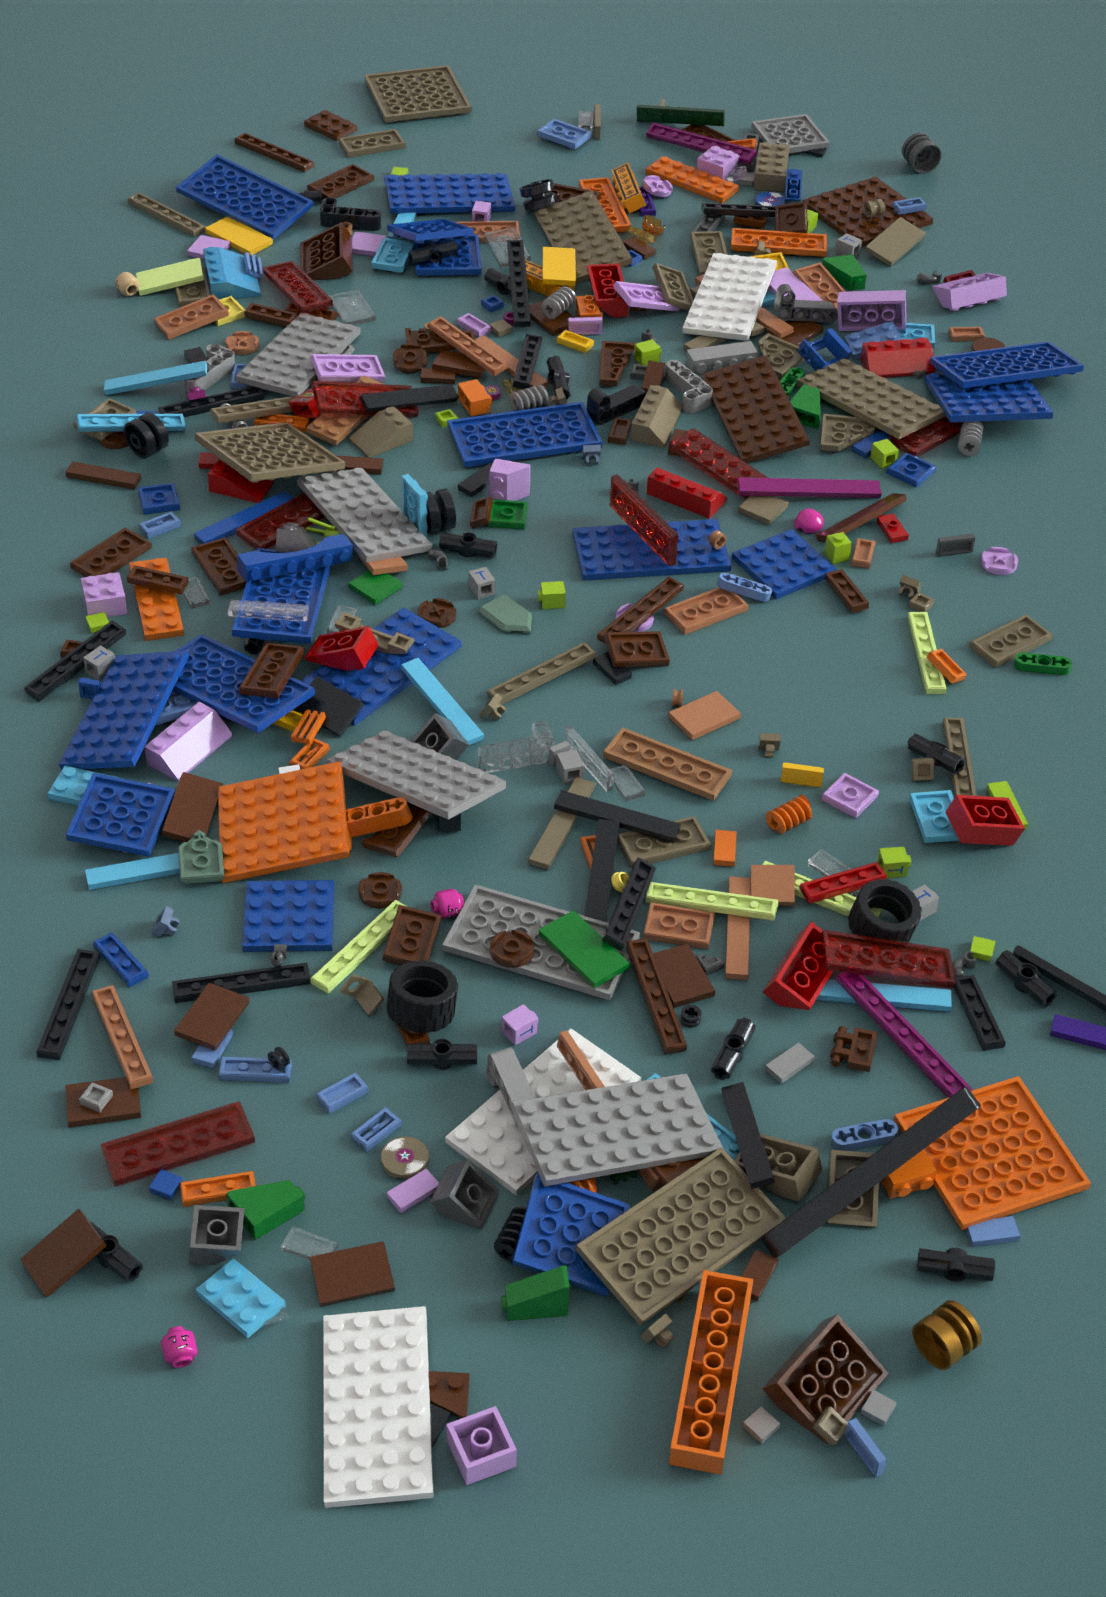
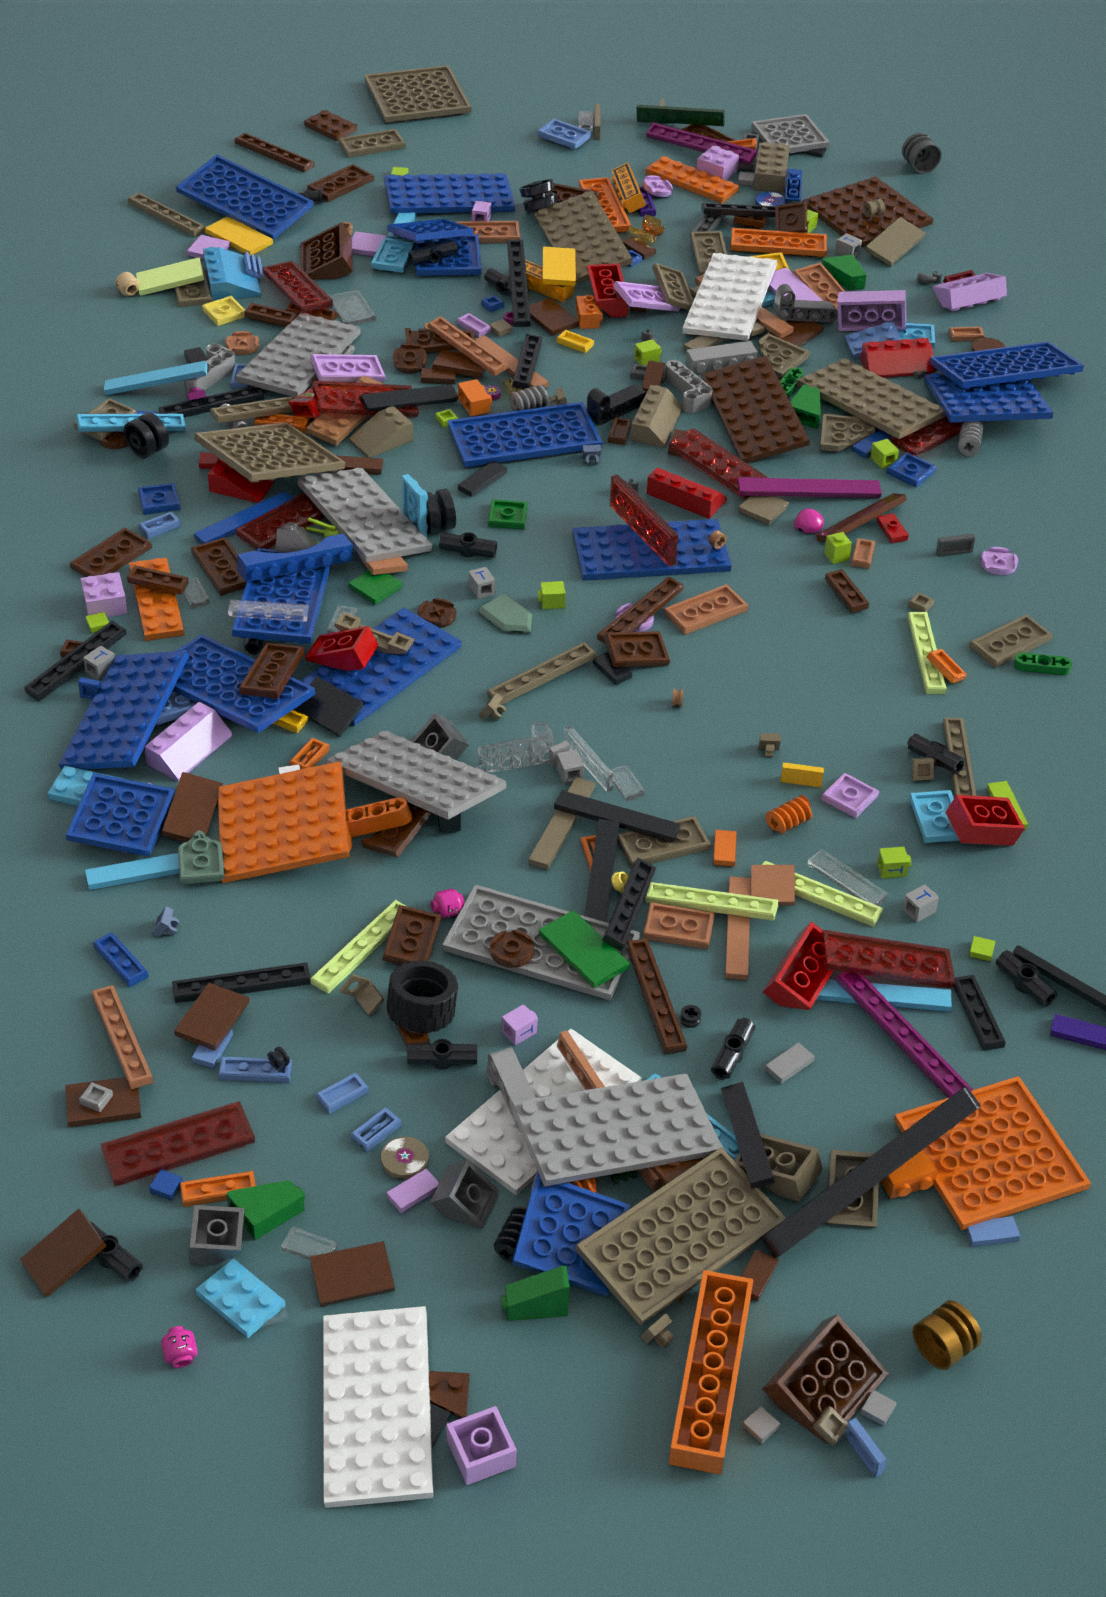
black tile [36,949,100,1060] -> none
reddish brown tile [66,461,141,489] -> none
nougat tile [154,294,229,340] -> none
blue plate [242,880,334,952] -> none
dark grey arm [270,944,288,967] -> none
orange tile [290,710,326,744] -> none
black beam [320,198,381,231] -> none
reddish brown tile [358,872,402,909] -> none
medium azure tile [401,658,484,745] -> none
dark grey arm [429,549,448,569] -> none
reddish brown tile [470,497,493,529] -> none
clear tile [484,227,531,268] -> none
lavender slope [489,459,530,501] -> none
light grey piece [541,287,576,319] -> none
black piece [546,355,570,399] -> none
lavender tile [568,317,602,335] -> none
reddish brown wing [599,341,636,387] -> none
medium nougat plate [603,727,732,801] -> none
reddish brown tile [653,944,715,1008] -> none
nougat tile [668,691,741,740] -> none
dark grey tile [695,954,725,975] -> none
medium blue beam [717,573,772,602] -> none
clear tile [726,166,747,181] -> none
blue plate [732,529,837,599] -> none
dark tan tile [752,240,771,256] -> none
blue panel [797,328,853,371] -> none
red tile [799,862,887,904] -> none
reddish brown plate [830,1026,877,1072] -> none
medium blue beam [831,1119,898,1151] -> none
black tyre [848,879,922,953] -> none
medium blue tile [892,197,927,215] -> none
dark tan tile [899,575,921,600] -> none
black piece [917,1248,995,1282] -> none
dark grey arm [950,951,977,978] -> none

